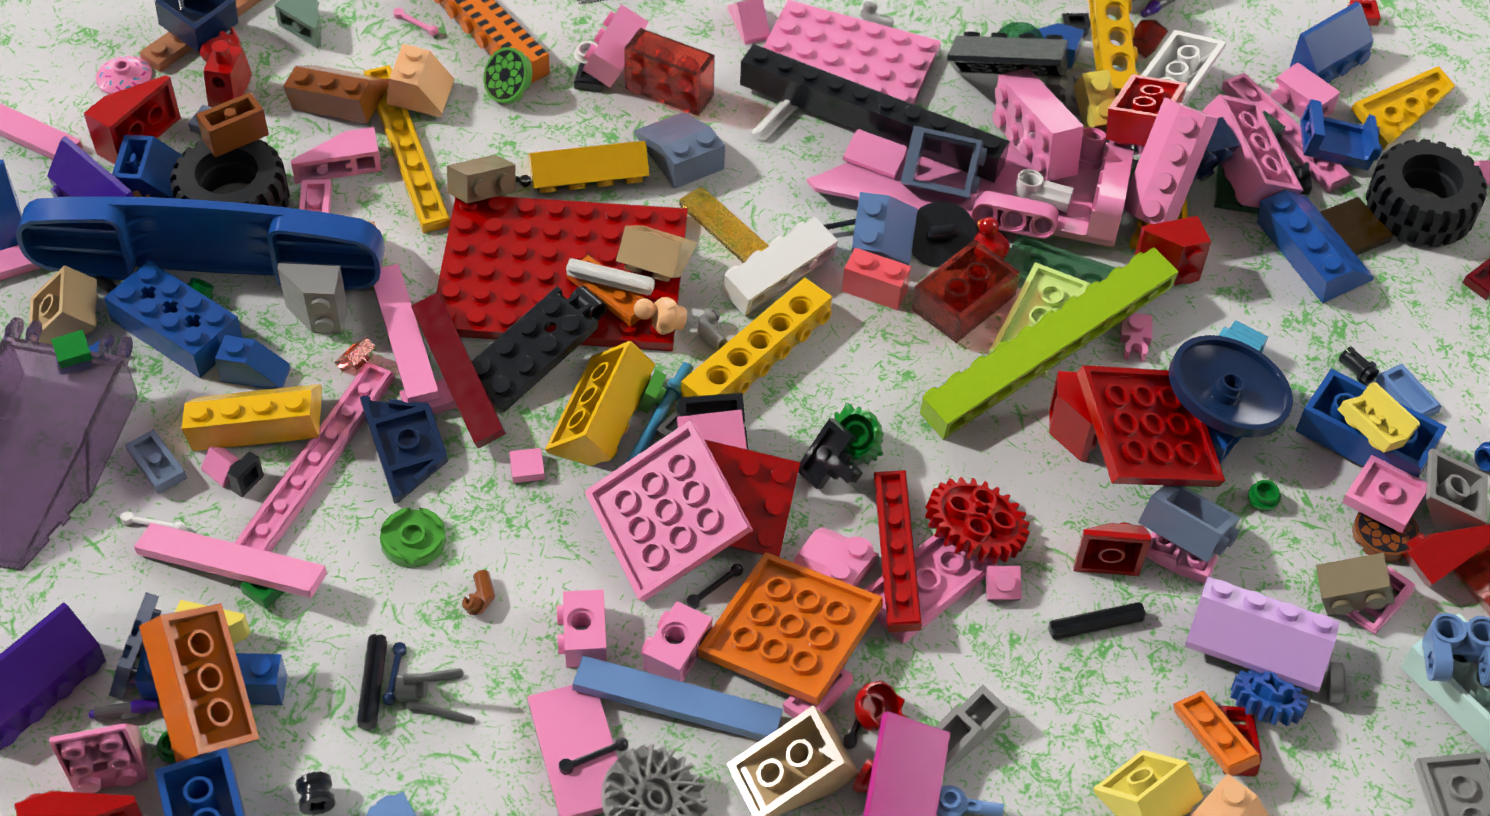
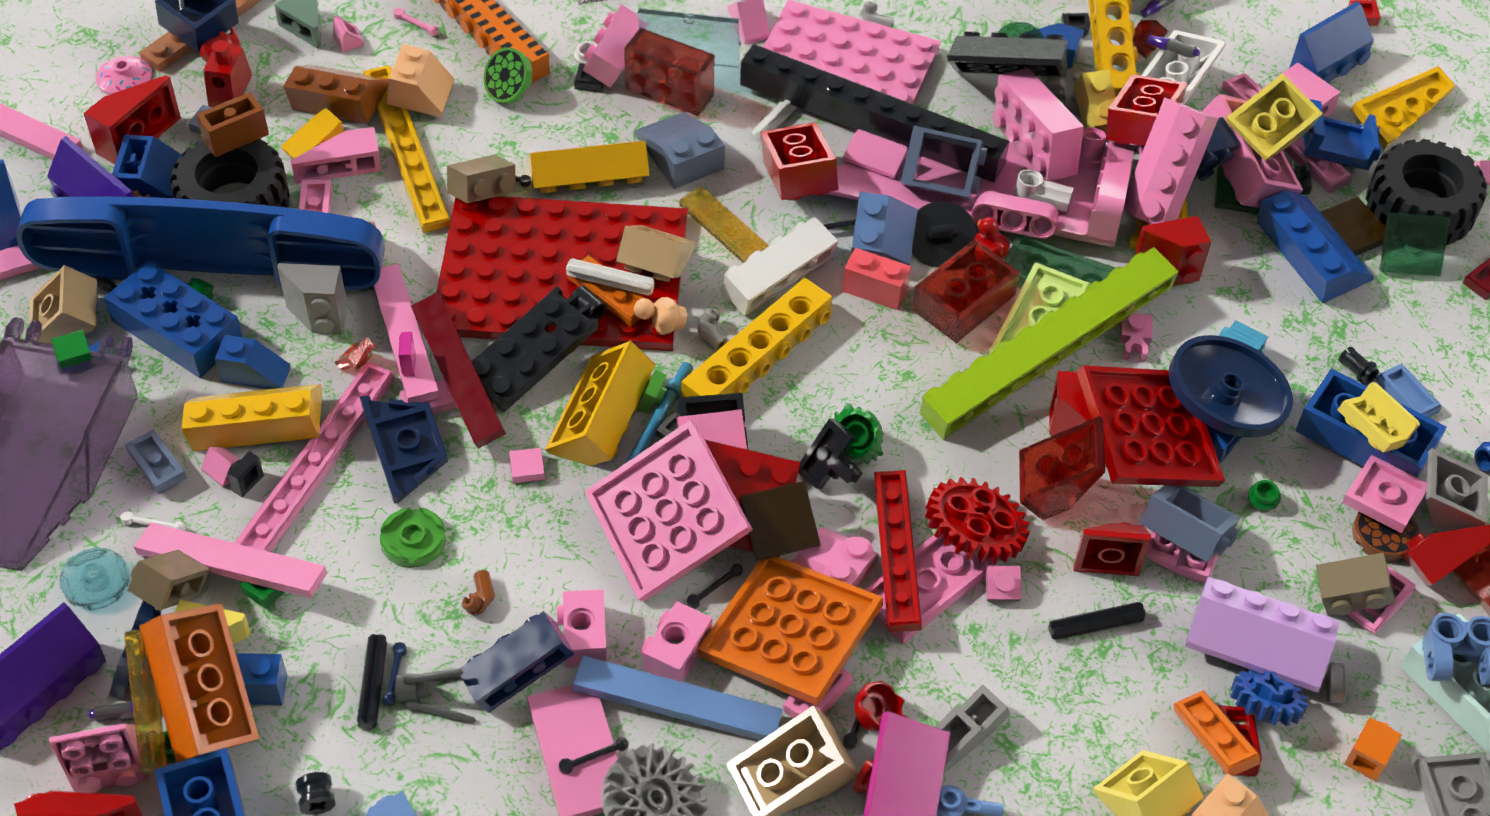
none -> clear light blue plate [59,547,130,610]
none -> clear yellow tile [124,629,168,776]
none -> dark tan brick [127,549,210,610]
none -> yellow slope [281,108,344,159]
none -> bright pink slope [333,16,365,52]
none -> dark pink tile [398,332,416,376]
none -> dark blue brick [460,611,574,713]
none -> clear light blue piece [638,8,741,68]
none -> dark brown tile [740,481,821,561]
none -> red brick [761,122,839,201]
none -> clear red slope [1019,416,1105,521]
none -> piece [1148,35,1200,57]
none -> light yellow slope [1225,73,1323,161]
none -> orange brick [1344,717,1402,782]
none -> clear green tile [1379,212,1450,276]

